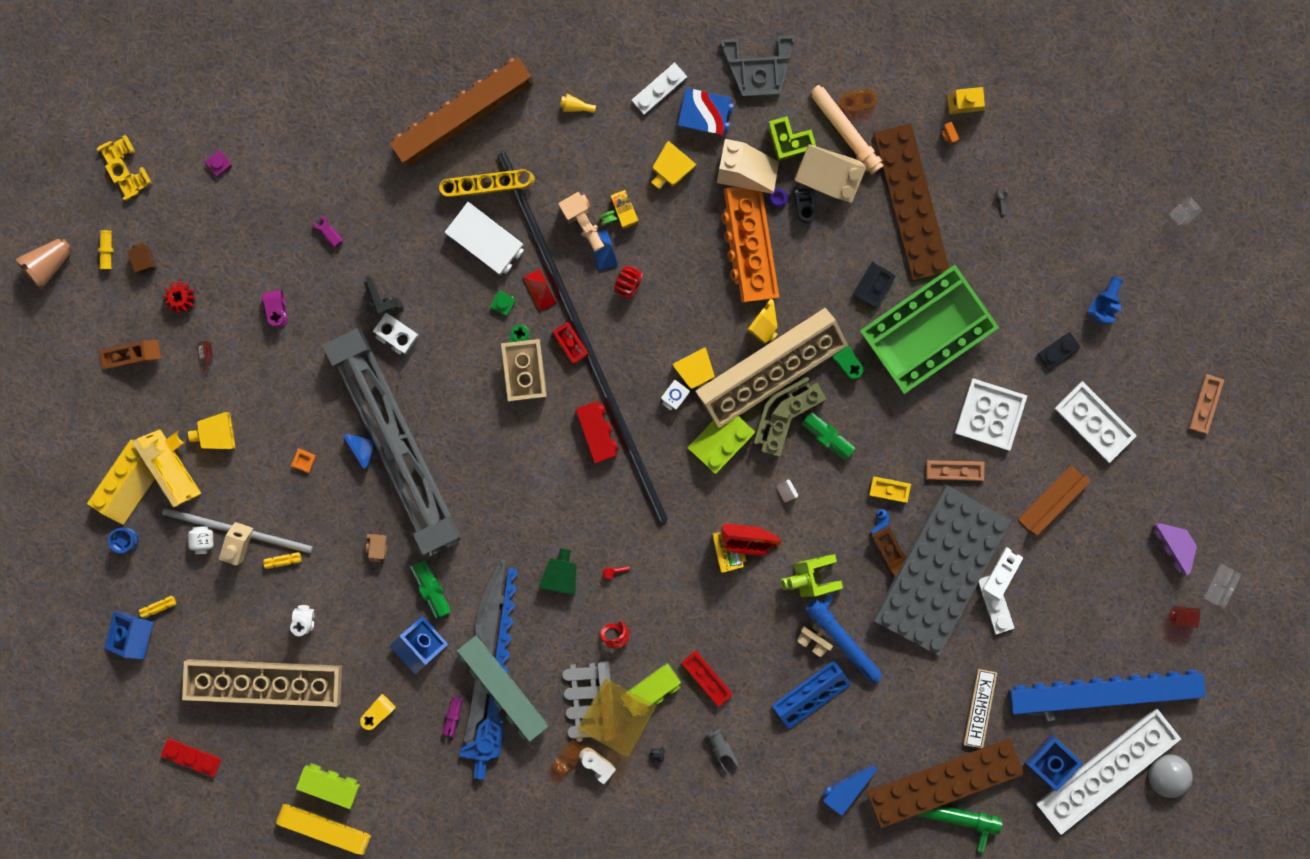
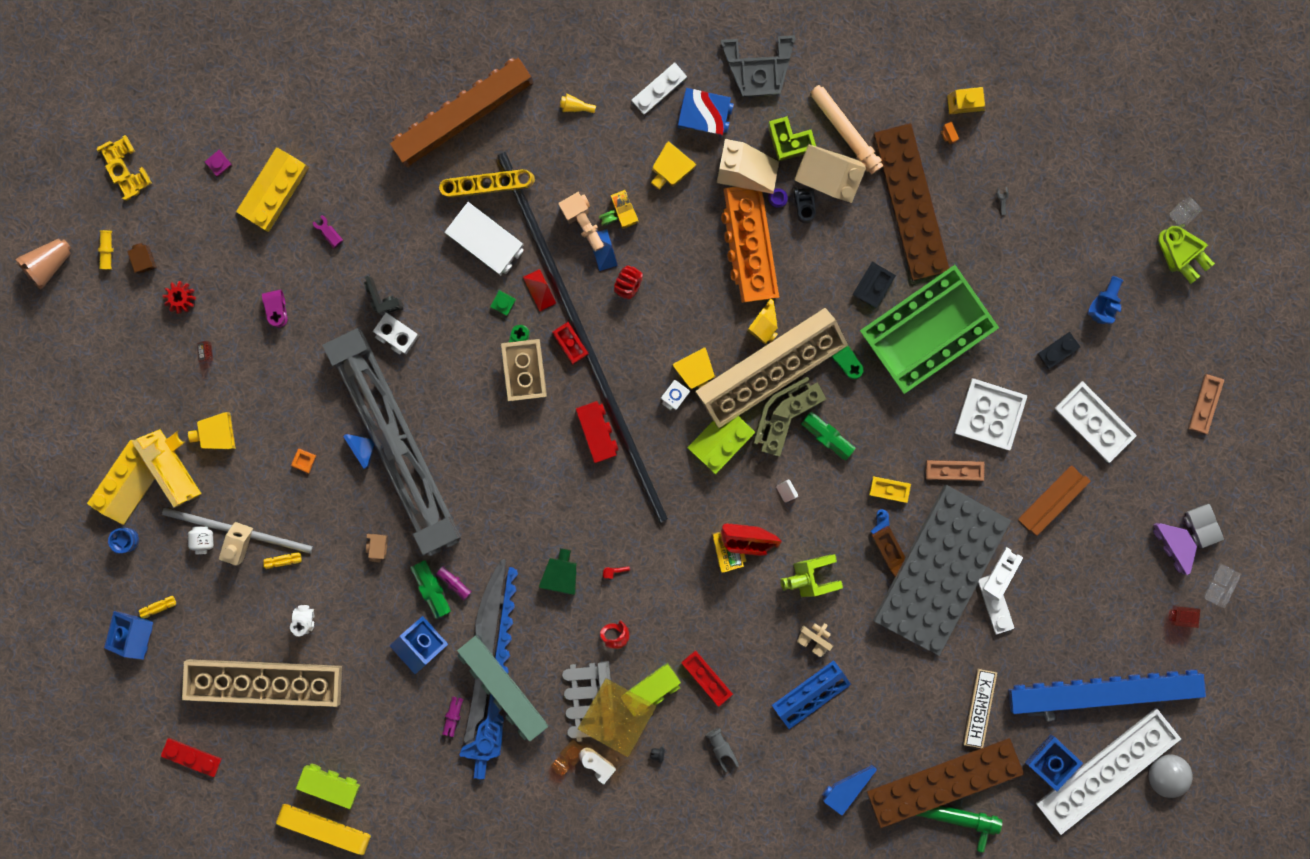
dark orange slope [99,340,161,369] -> none
yellow piece [360,694,396,730] -> none
blue cylinder [806,595,882,683] -> none
clear orange plate [839,89,878,112] -> none
none -> yellow slope [236,147,309,232]
none -> magenta pin [436,566,472,600]
none -> lime piece [1158,226,1215,284]
none -> light grey brick [1184,504,1224,548]

